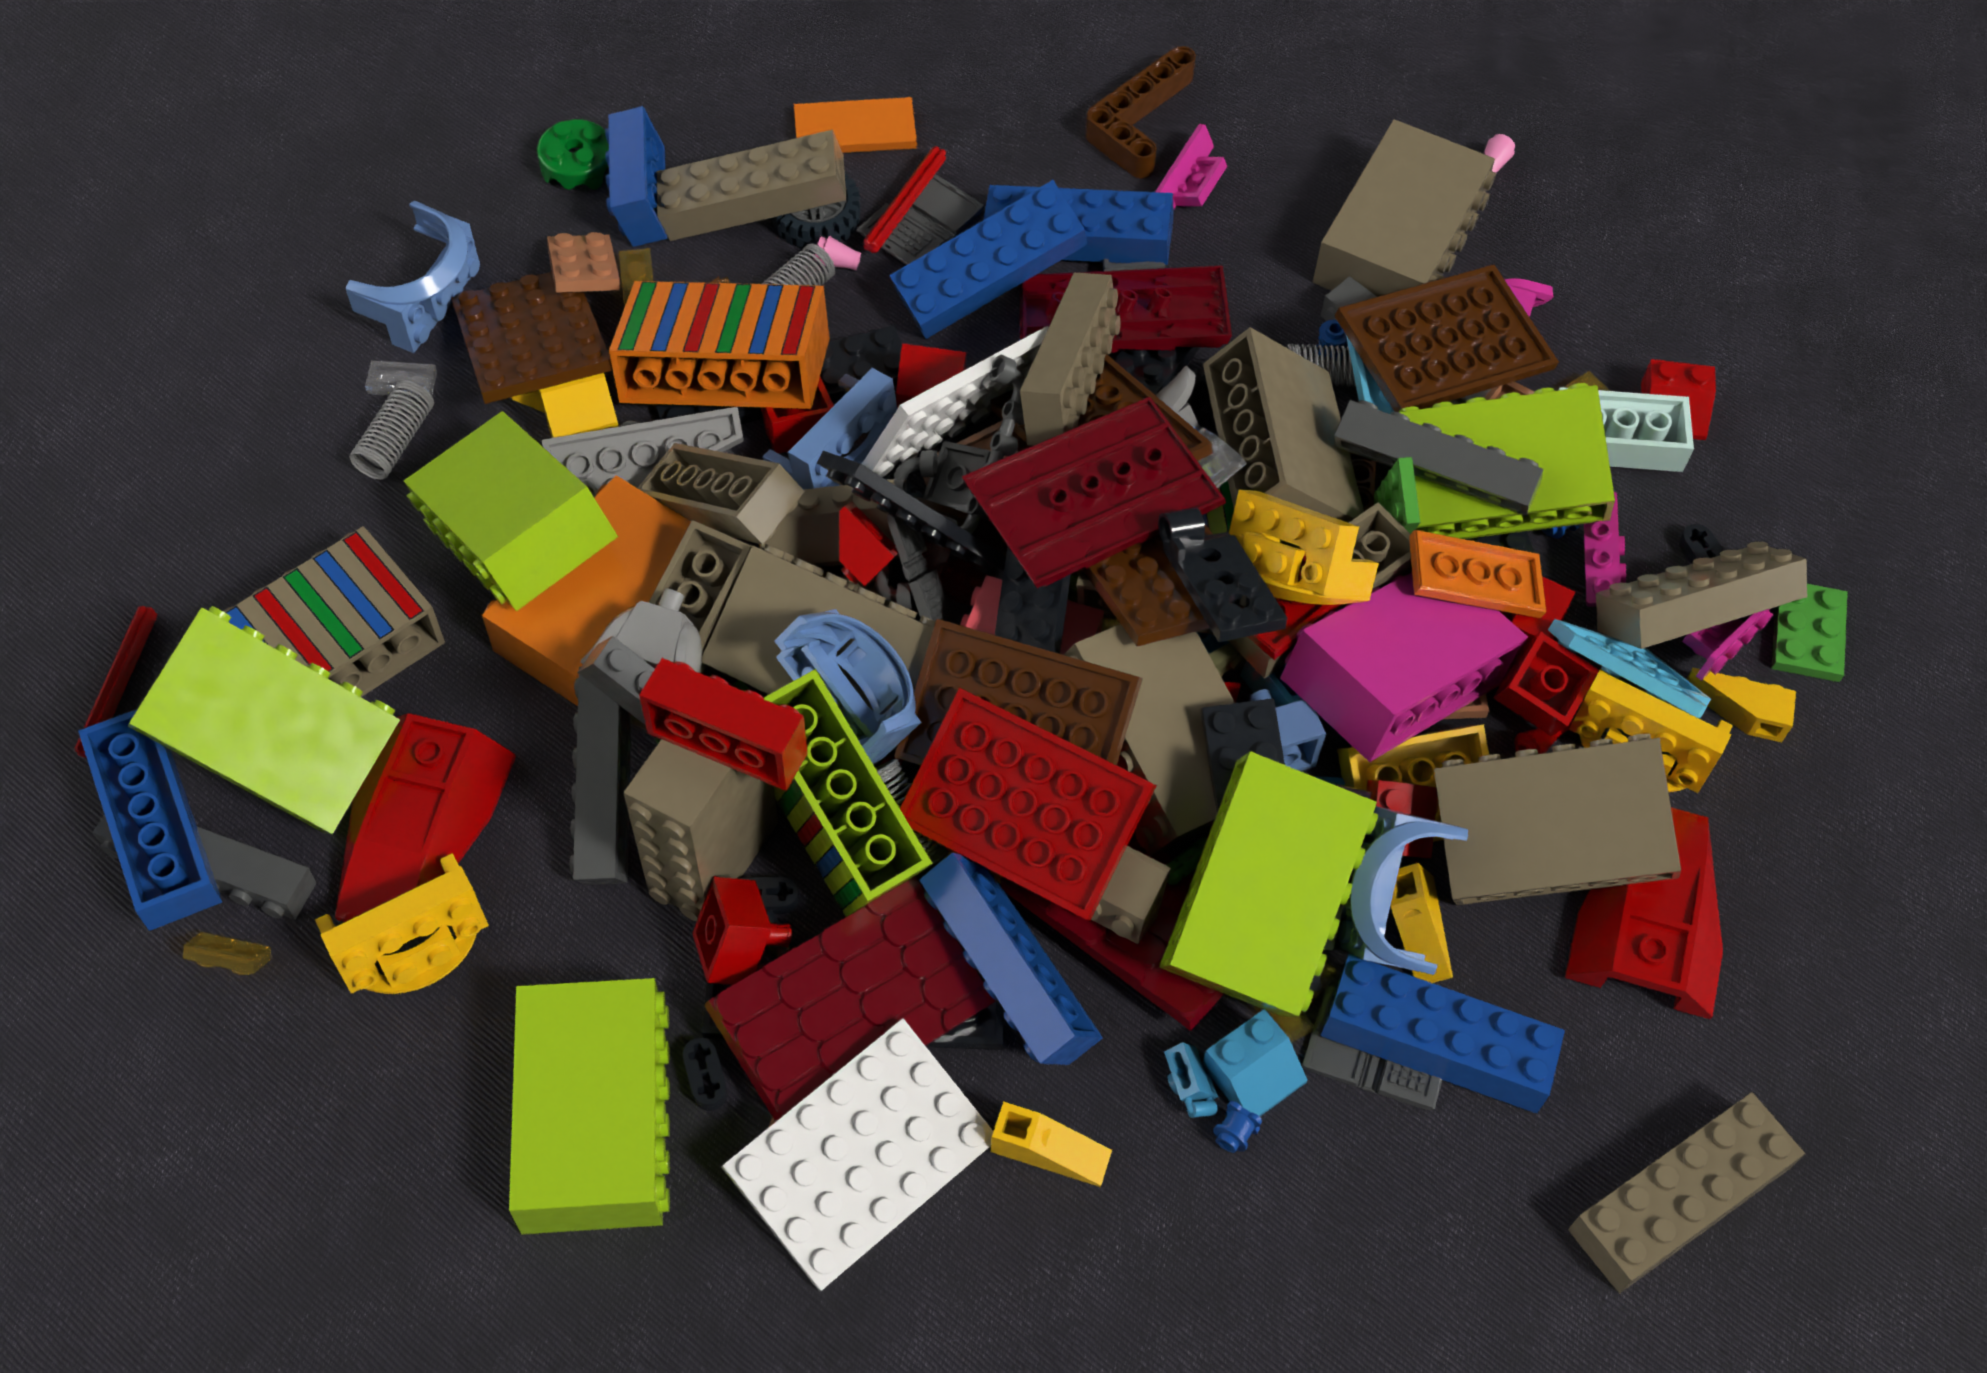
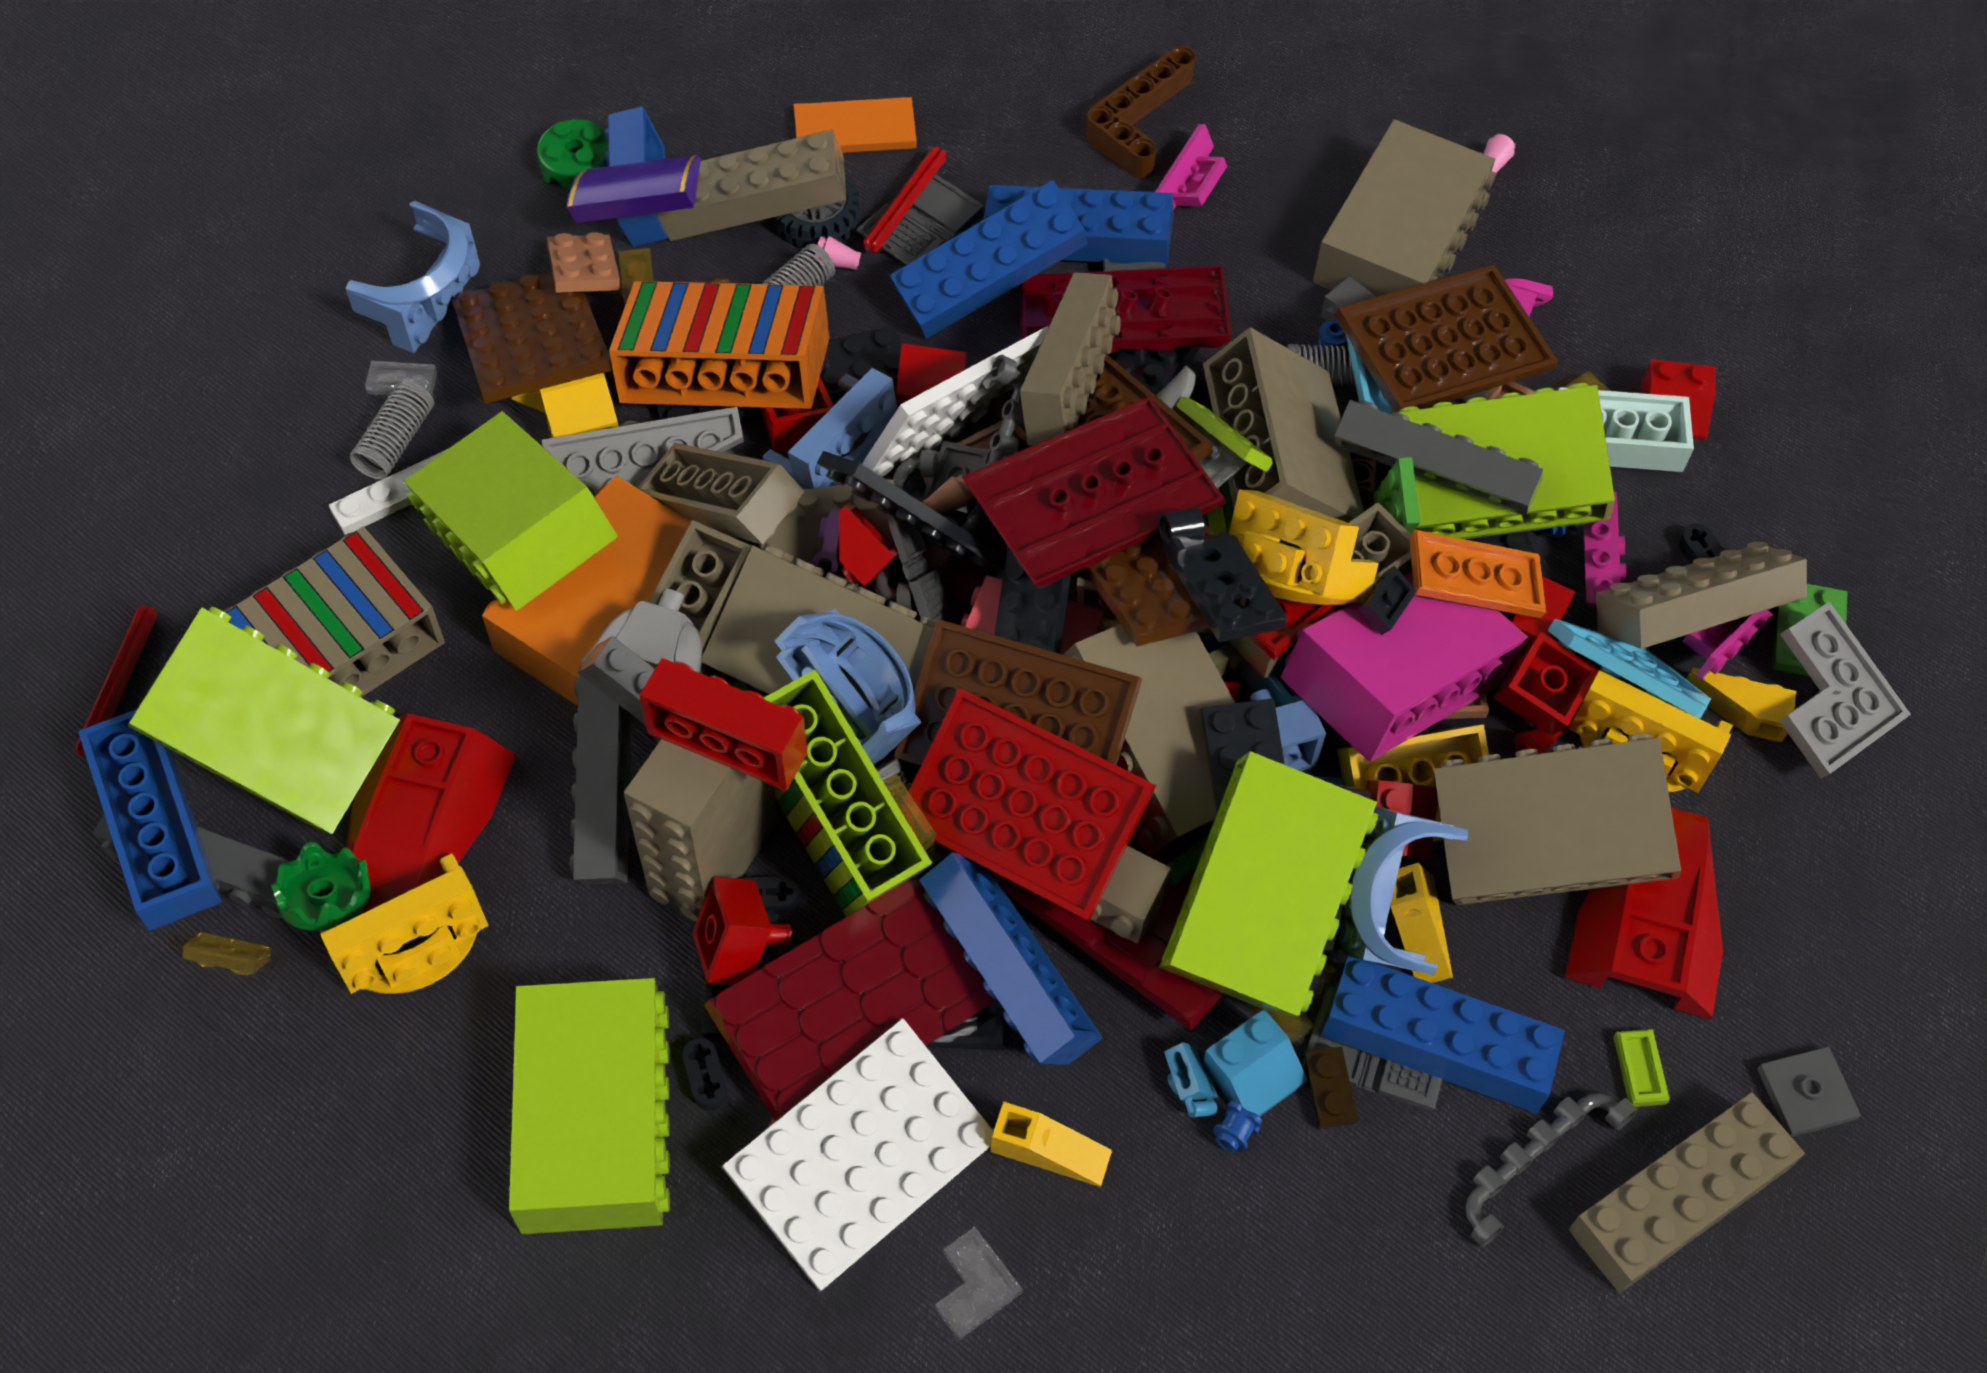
none -> green plate [271,842,371,931]
none -> white plate [329,449,448,535]
none -> dark purple slope [566,155,701,223]
none -> medium lavender plate [812,508,841,573]
none -> clear yellow plate [883,774,936,850]
none -> nougat cone [922,475,975,515]
none -> clear plate [935,1227,1023,1341]
none -> lime tile [1176,396,1273,472]
none -> dark brown plate [1304,1046,1358,1129]
none -> black plate [1358,566,1417,635]
none -> dark grey bar [1465,1093,1638,1248]
none -> lime tile [1613,1029,1670,1107]
none -> dark grey plate [1757,1047,1861,1137]
none -> light grey plate [1779,601,1911,779]

